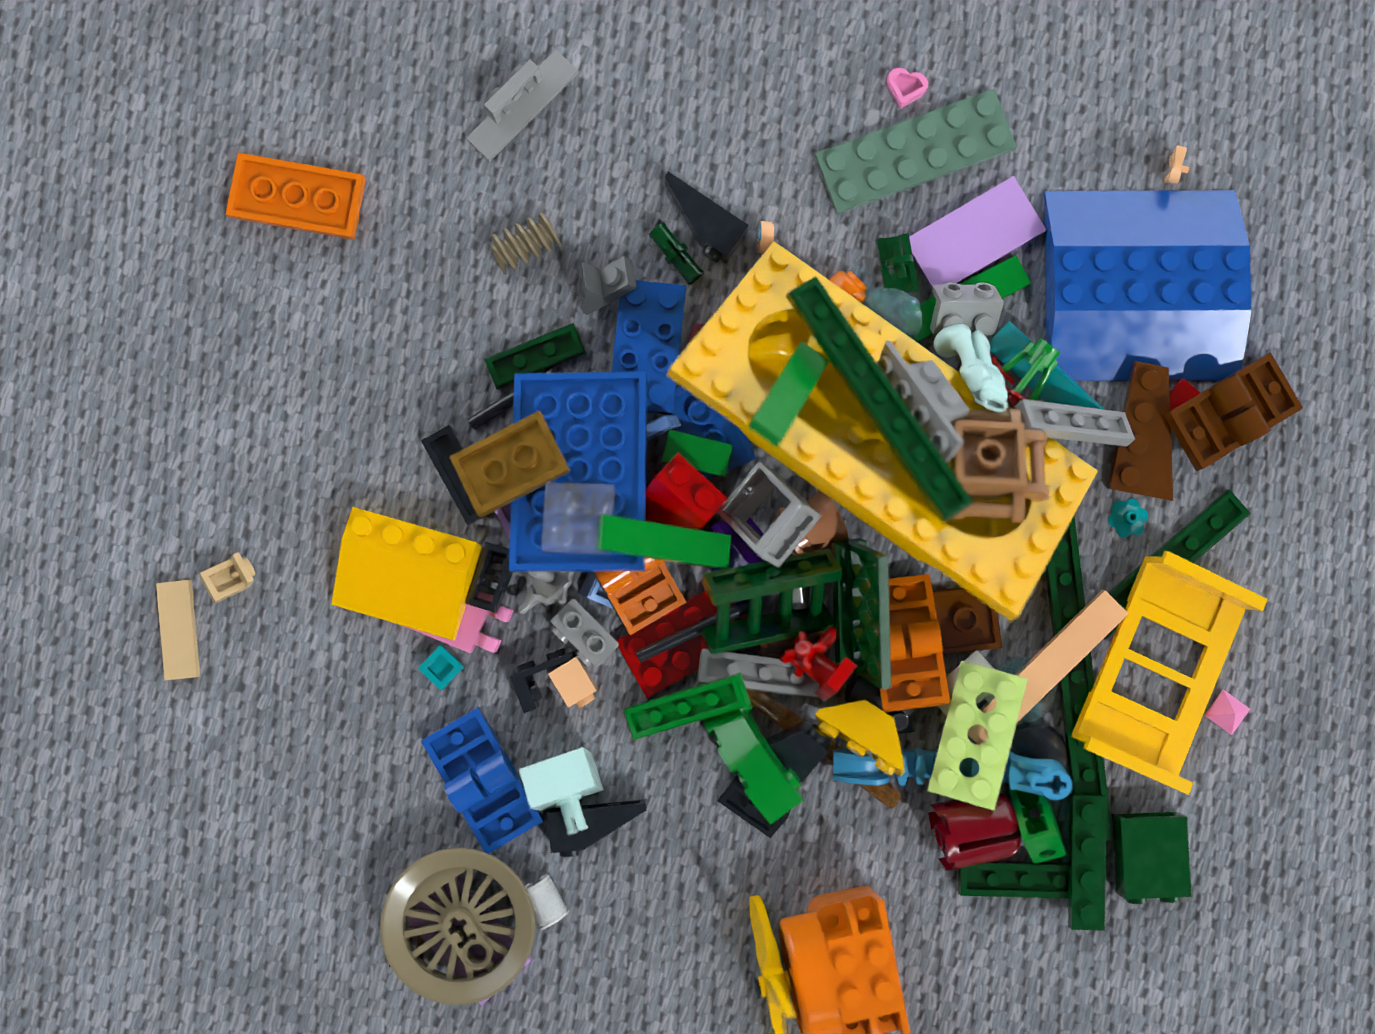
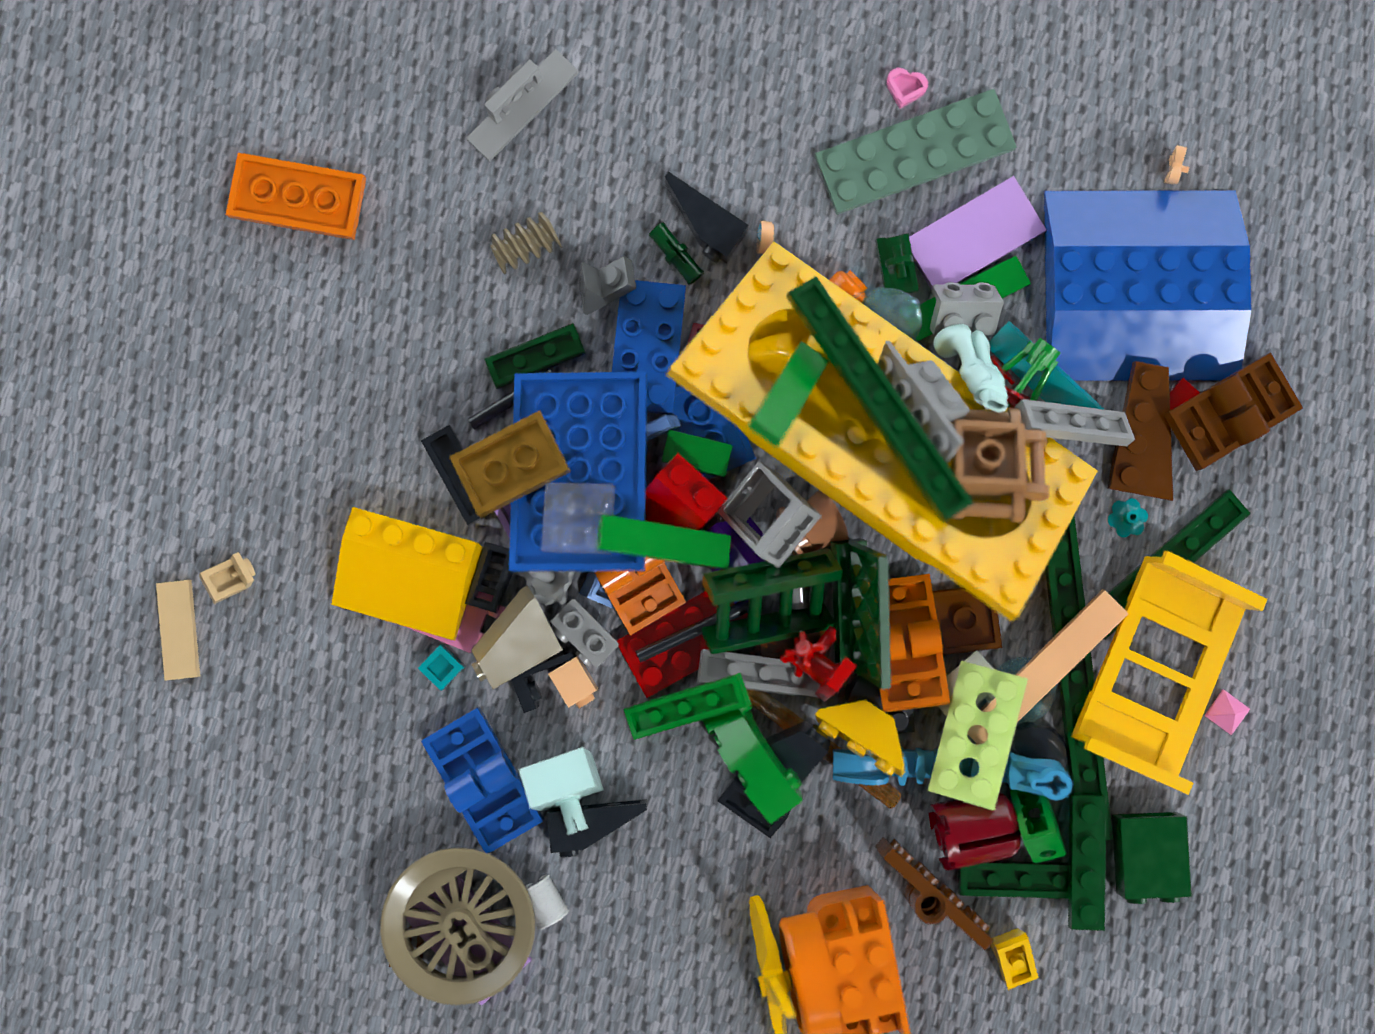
none -> slope [471,586,562,689]
none -> reddish brown plate [875,837,994,950]
none -> yellow slope [990,928,1038,990]

